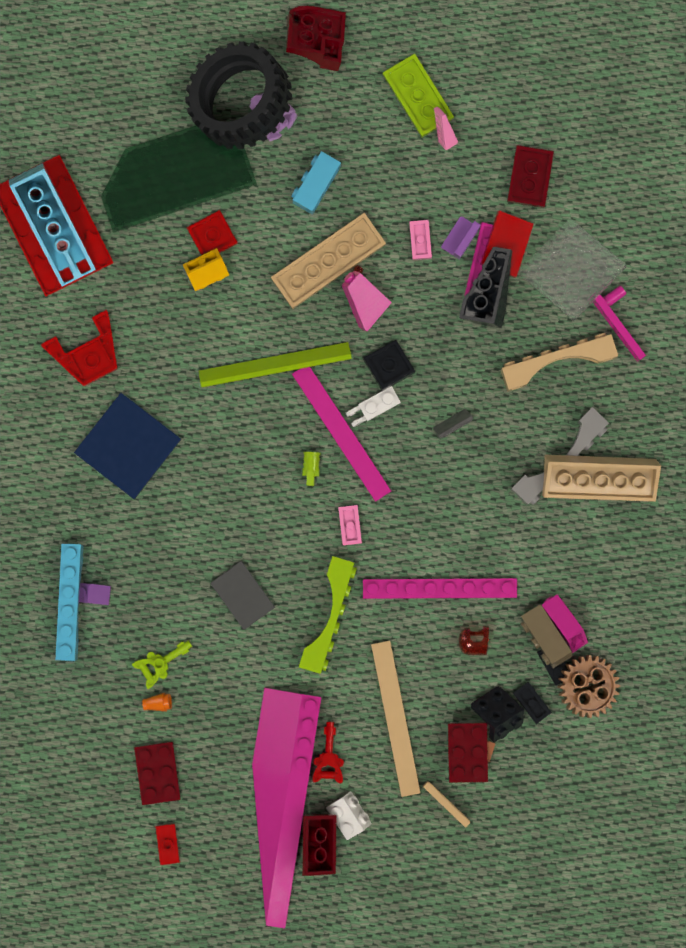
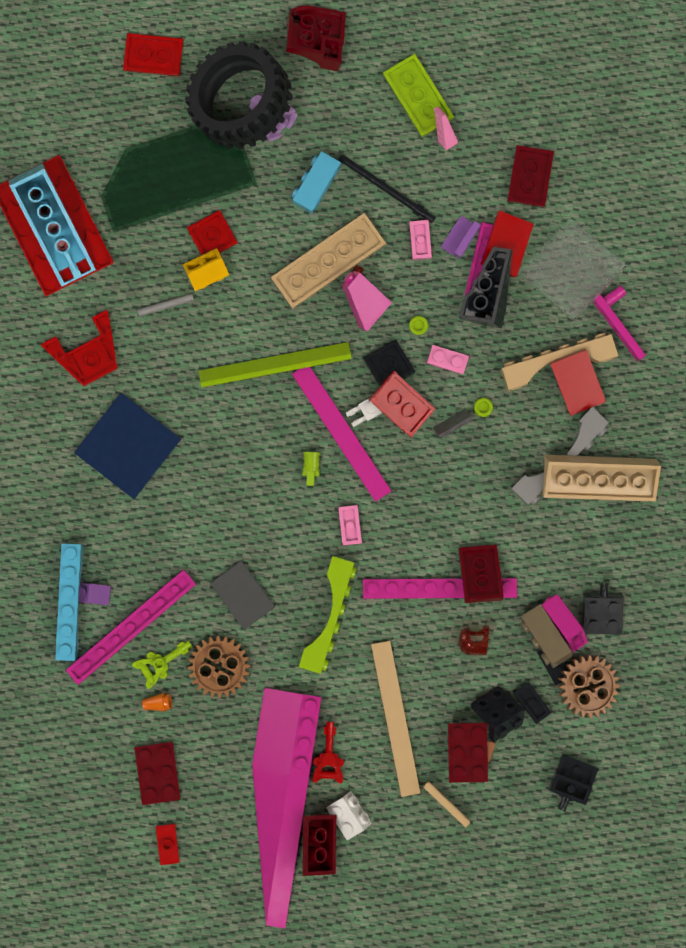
none -> dark pink plate [66,570,197,685]
none -> red tile [123,33,184,77]
none -> light grey bar [137,293,194,317]
none -> medium nougat gear [188,636,251,699]
none -> black bar [339,154,436,223]
none -> tile [369,371,435,437]
none -> lime tile [409,316,428,335]
none -> bright pink plate [427,345,469,375]
none -> dark red plate [458,545,504,603]
none -> lime tile [474,398,493,417]
none -> black plate [548,754,599,812]
none -> tile [550,349,606,416]
none -> black plate [583,582,624,634]

